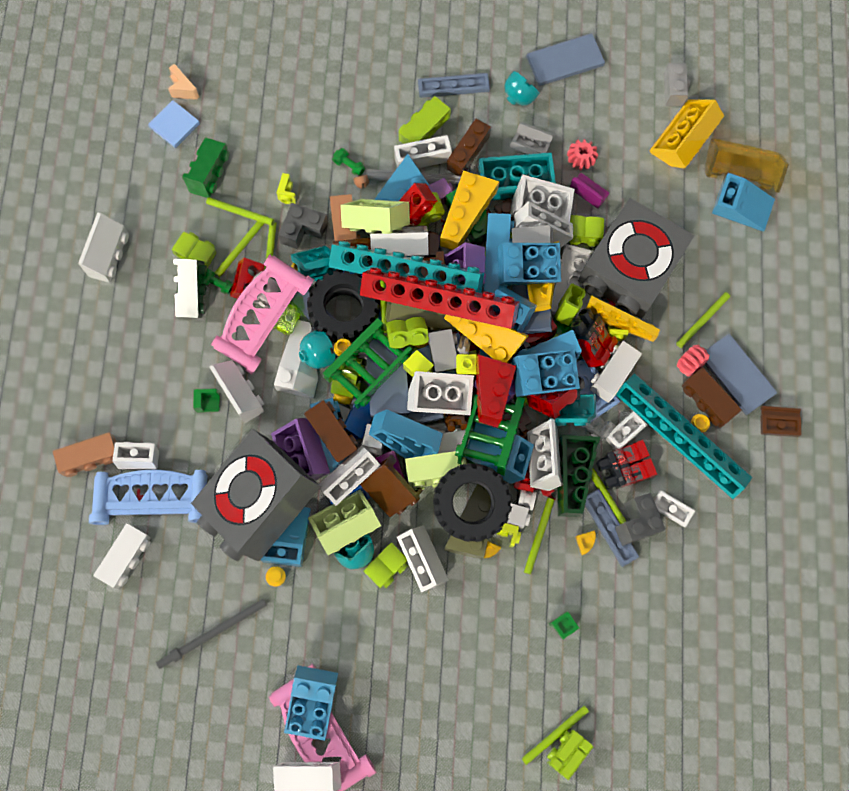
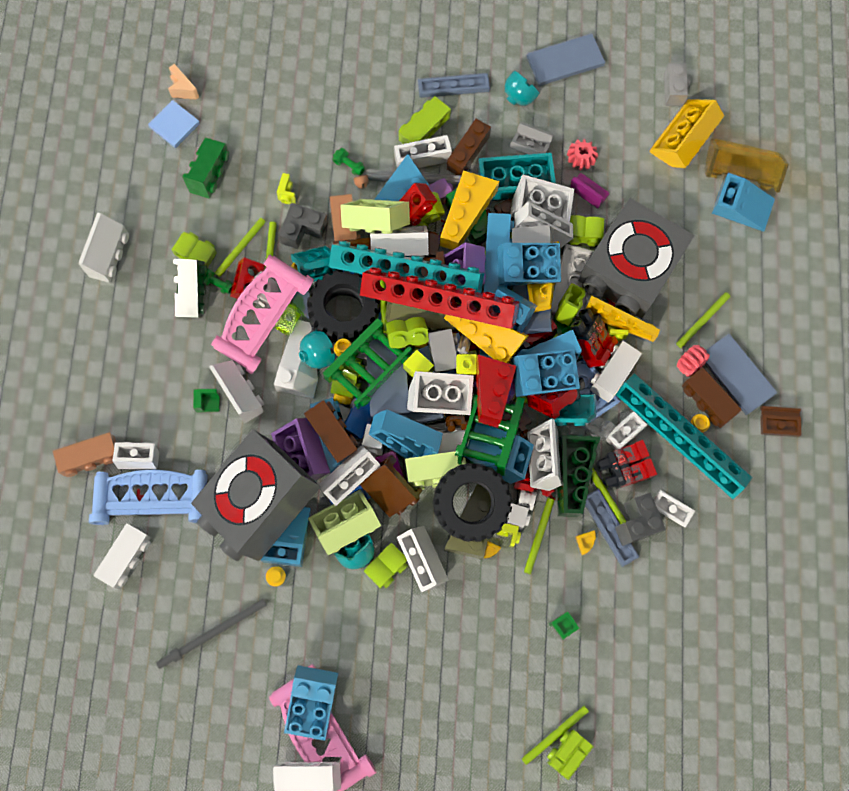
lime bar [206,197,275,226] -> none

